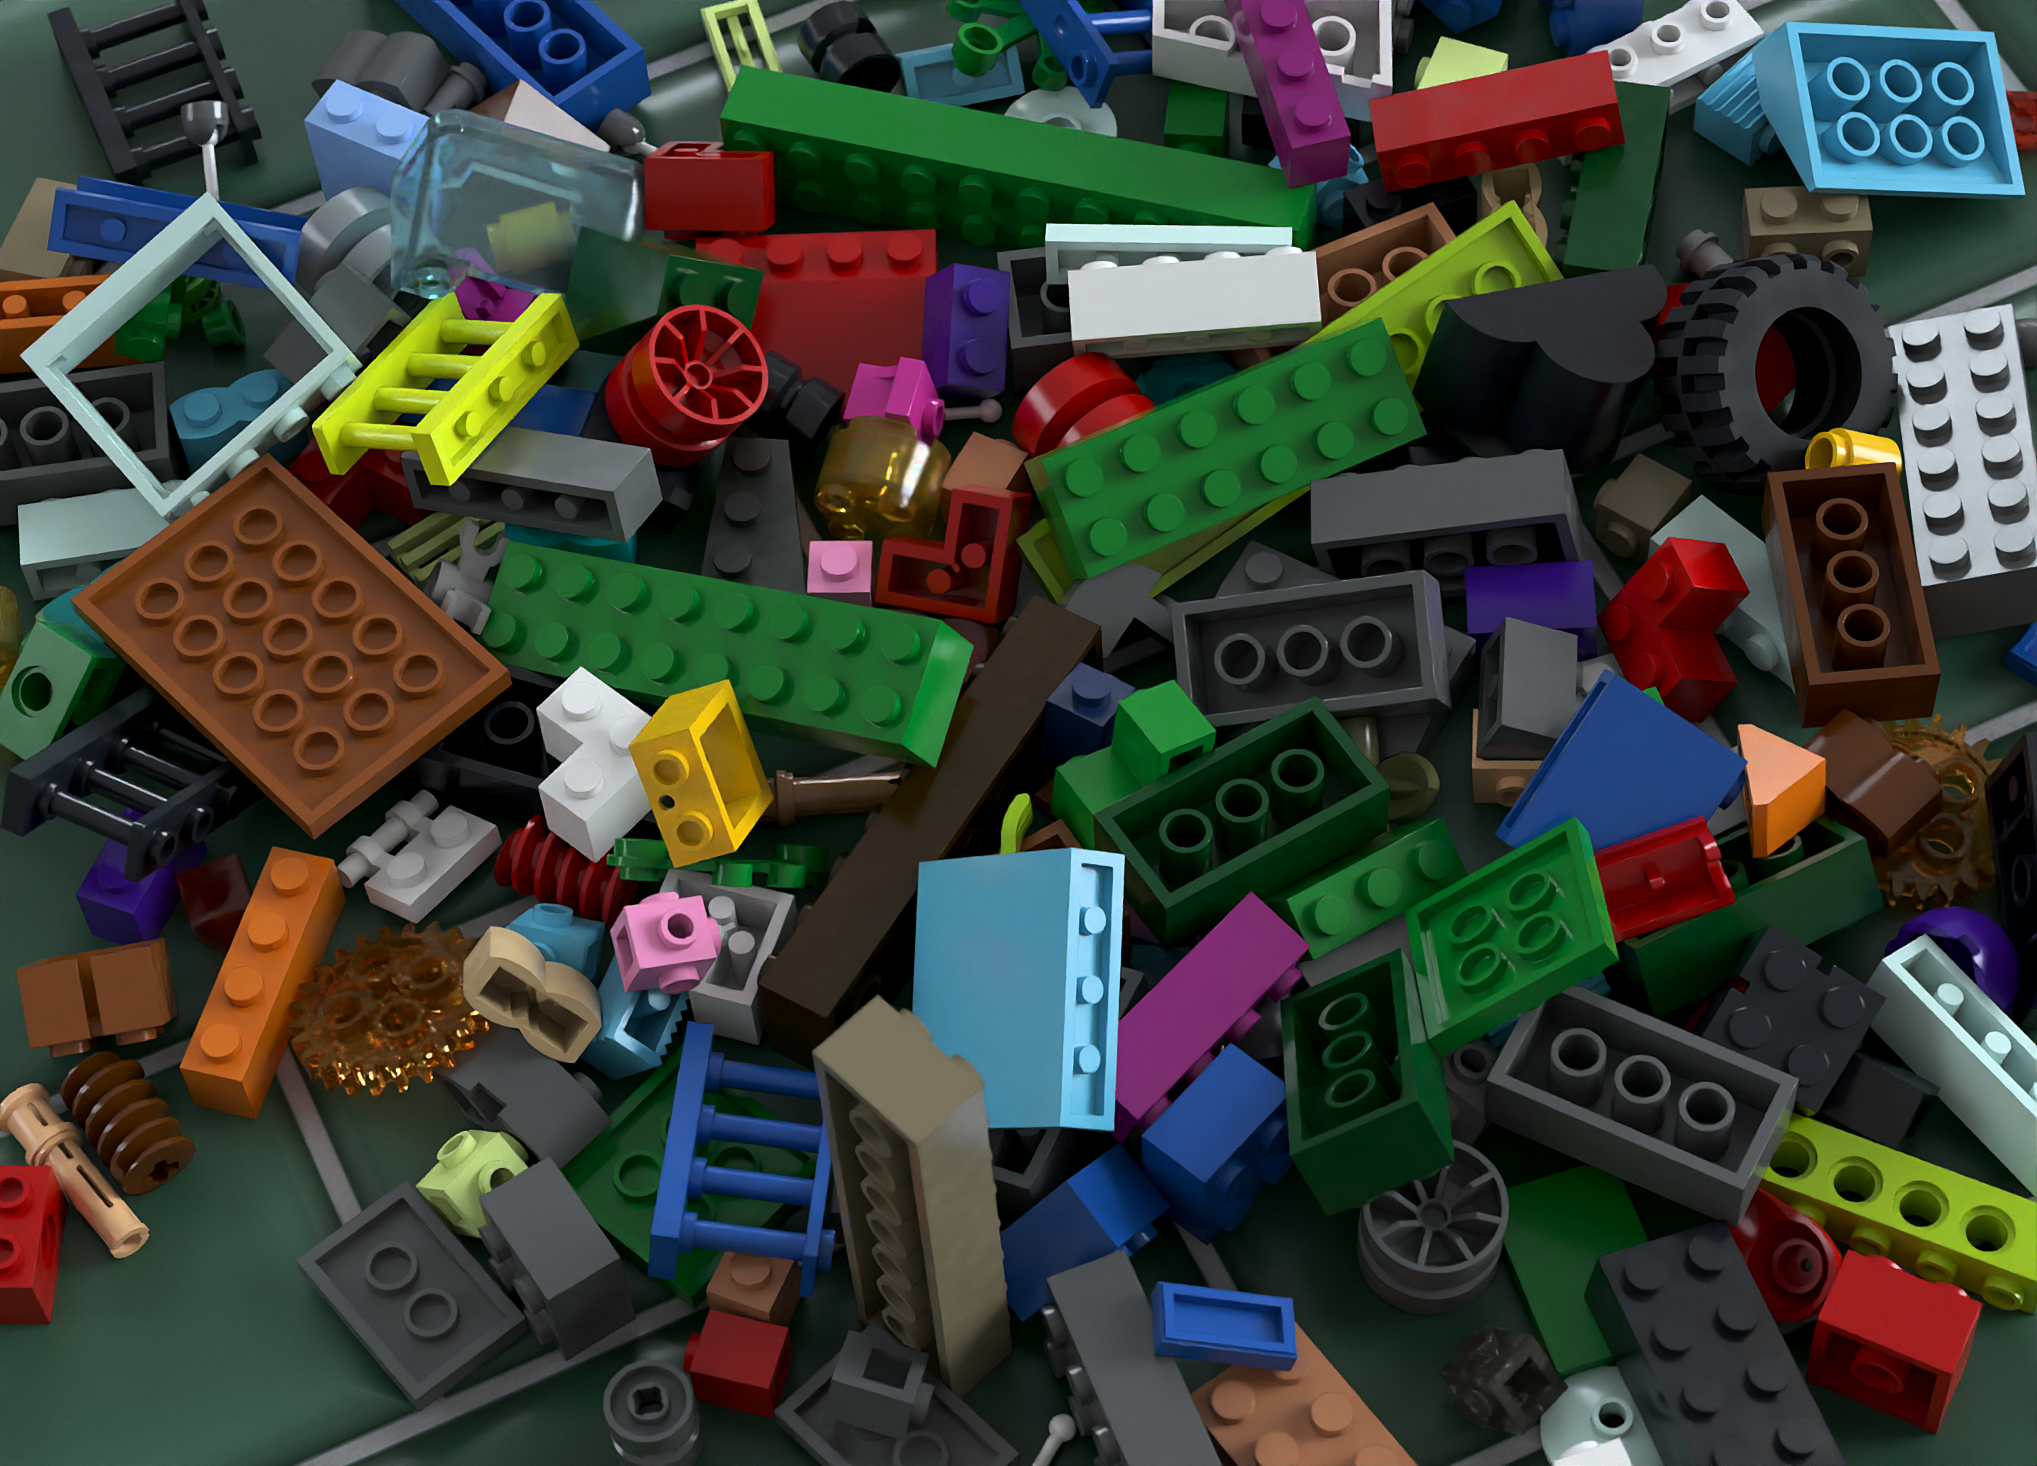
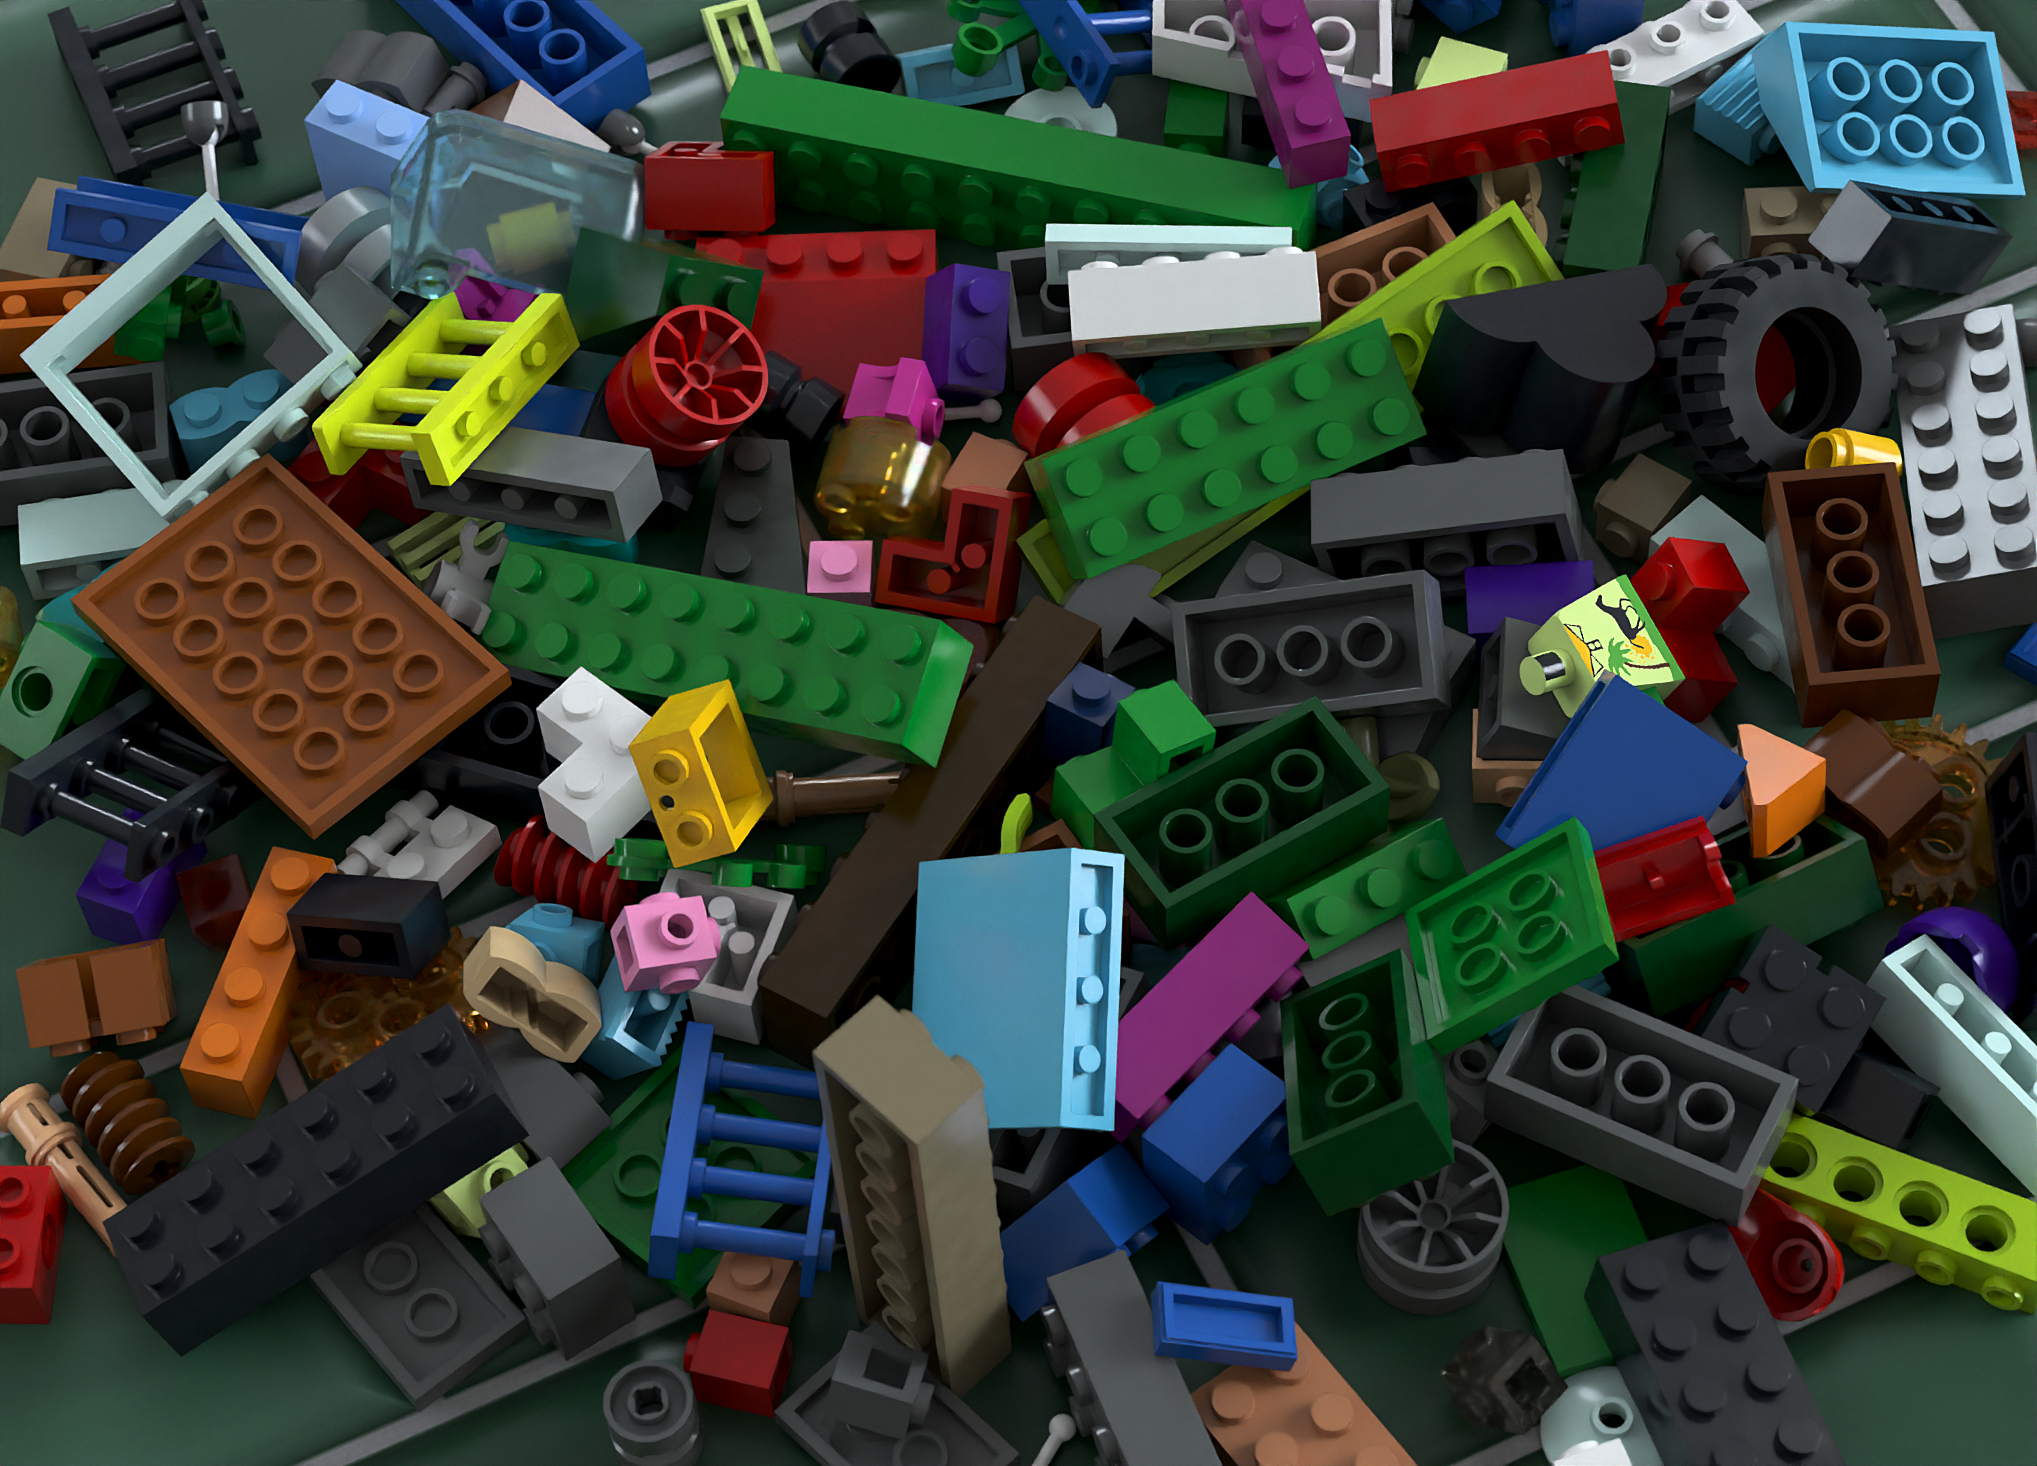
red brick [1805,1249,1983,1434] -> none
none -> black brick [102,1003,530,1357]
none -> black brick [286,872,452,979]
none -> yellowish green torso [1520,574,1686,719]
none -> black brick [1807,180,2013,295]

